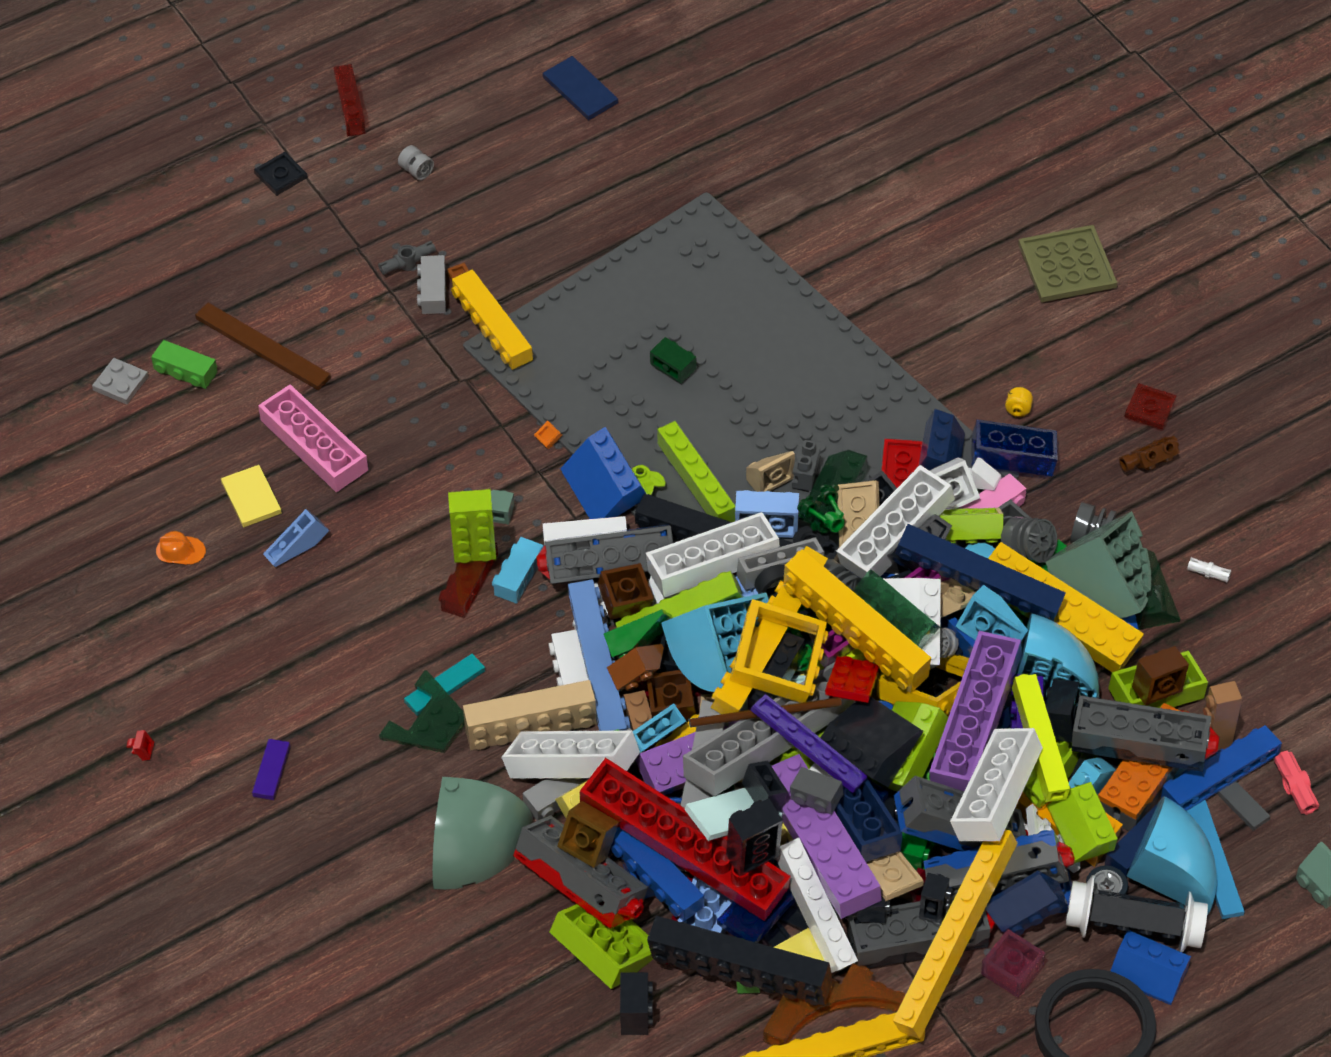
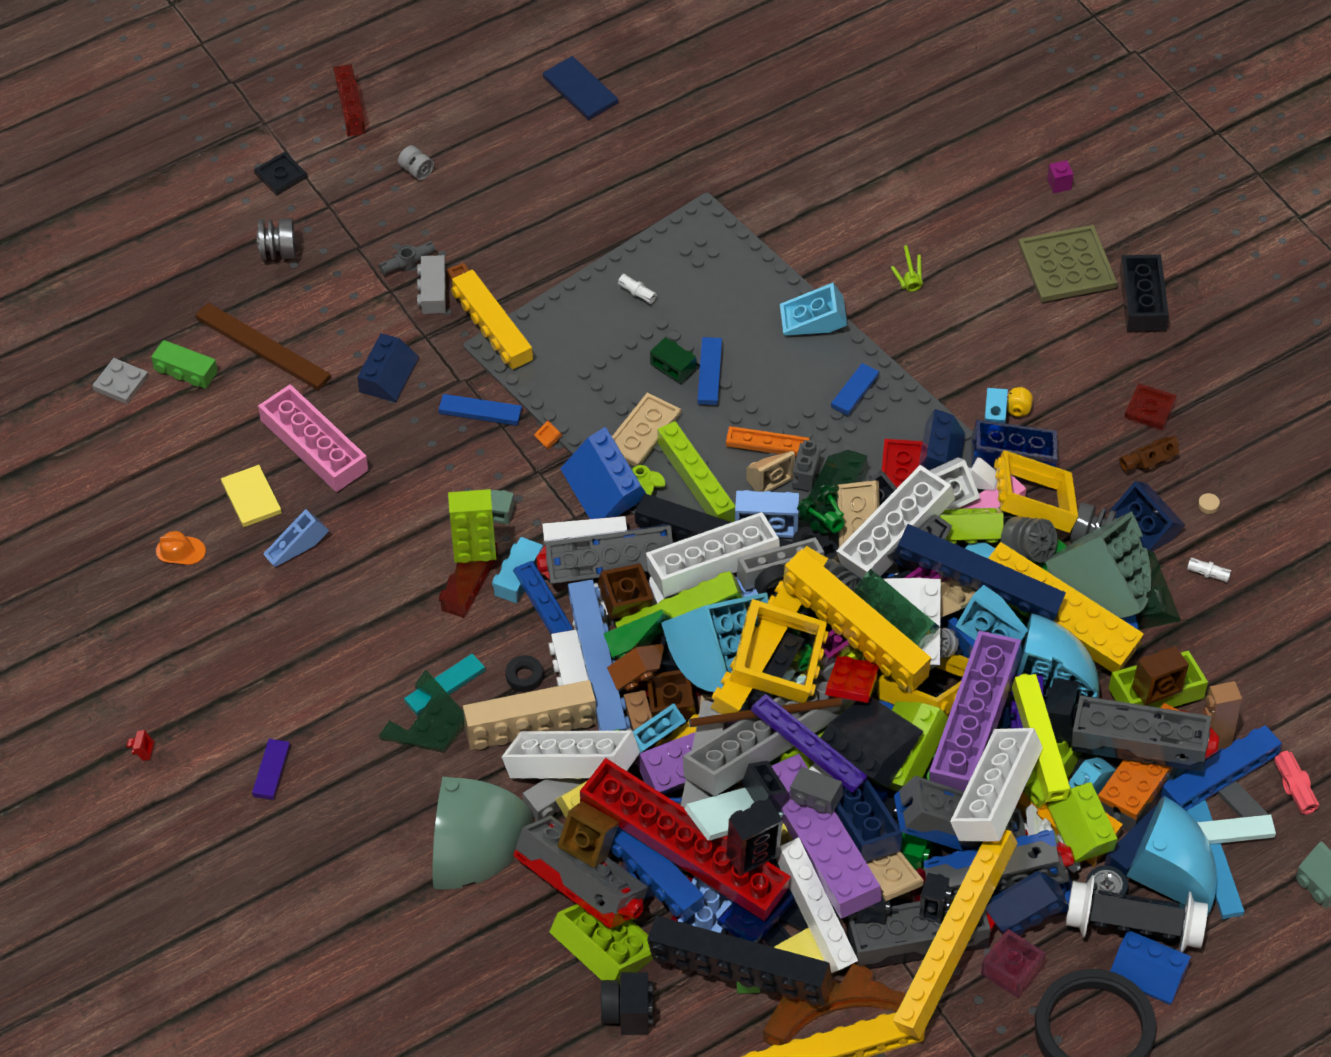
none -> flat silver wheel [257,218,296,261]
none -> dark blue slope [357,333,419,403]
none -> blue tile [439,394,522,426]
none -> black tyre [505,655,544,692]
none -> blue tile [513,561,574,634]
none -> black tyre [601,980,620,1024]
none -> tan tile [612,393,681,467]
none -> white pin [618,274,657,304]
none -> blue tile [697,337,722,405]
none -> orange tile [726,426,810,457]
none -> medium azure slope [780,283,847,335]
none -> blue tile [831,363,879,416]
none -> lime plant [891,245,923,292]
none -> medium azure torso [984,388,1008,440]
none -> yellow window [994,450,1078,533]
none -> magenta brick [1047,160,1073,194]
none -> dark blue slope [1109,481,1185,553]
none -> black brick [1119,254,1169,331]
none -> light aqua tile [1197,815,1276,844]
none -> tan tile [1198,493,1220,514]

